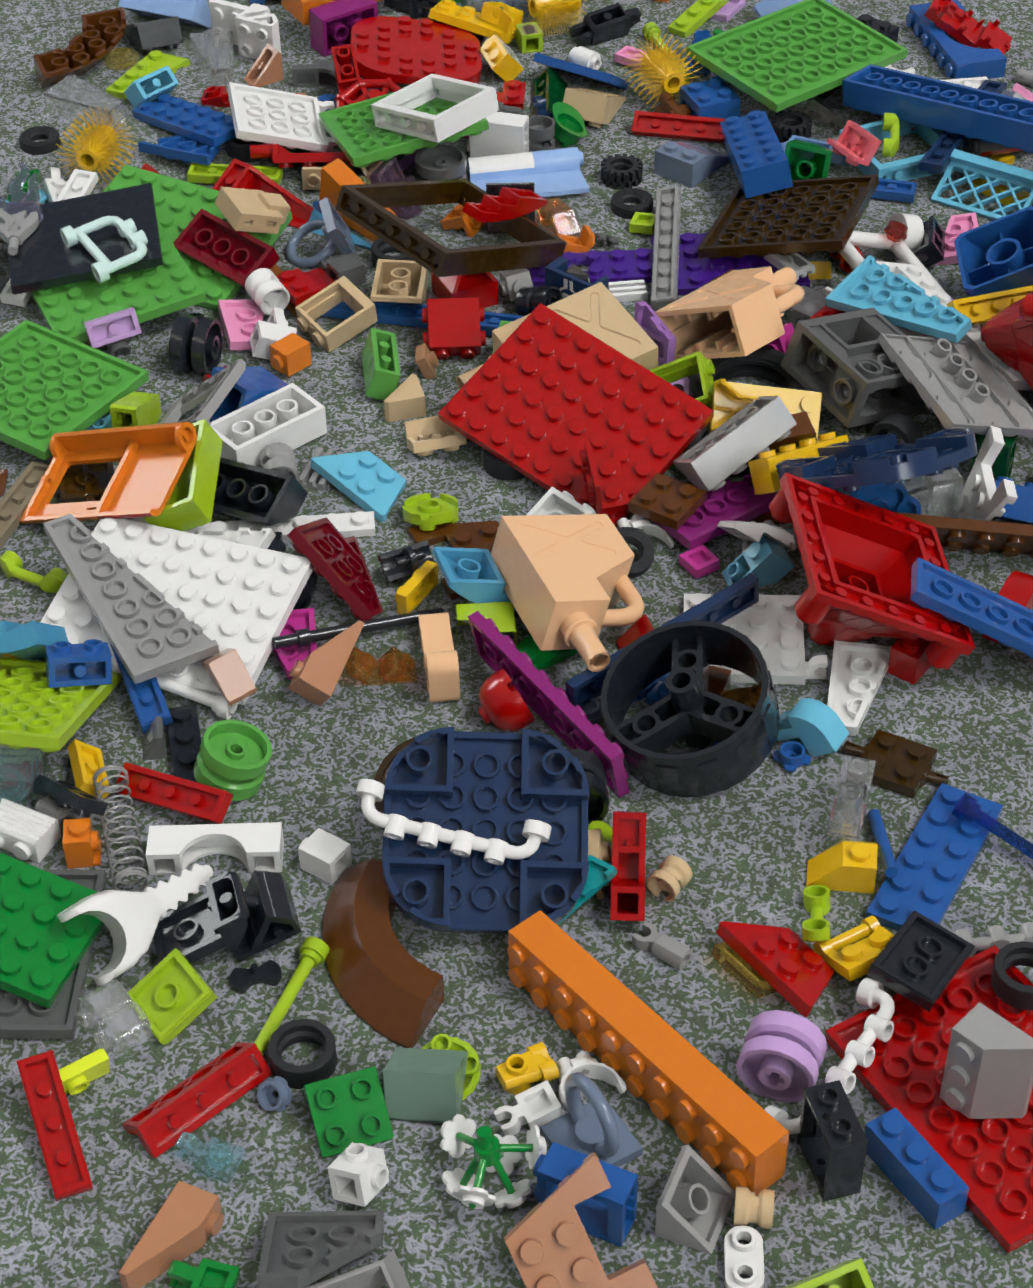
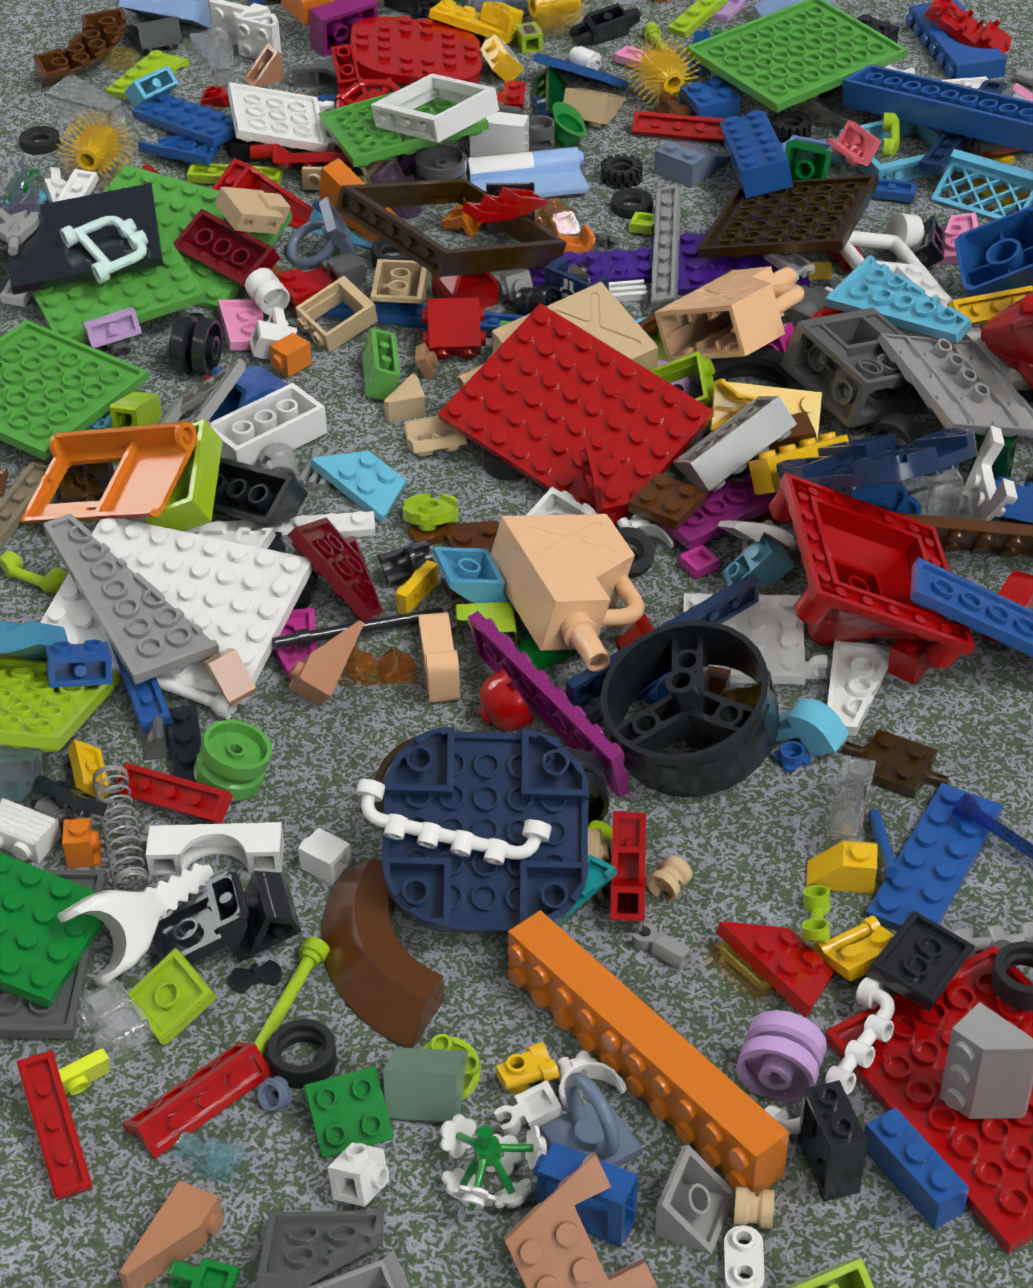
medium lavender wing [634,301,676,364] -> none
clear red plate [884,220,908,242] -> none

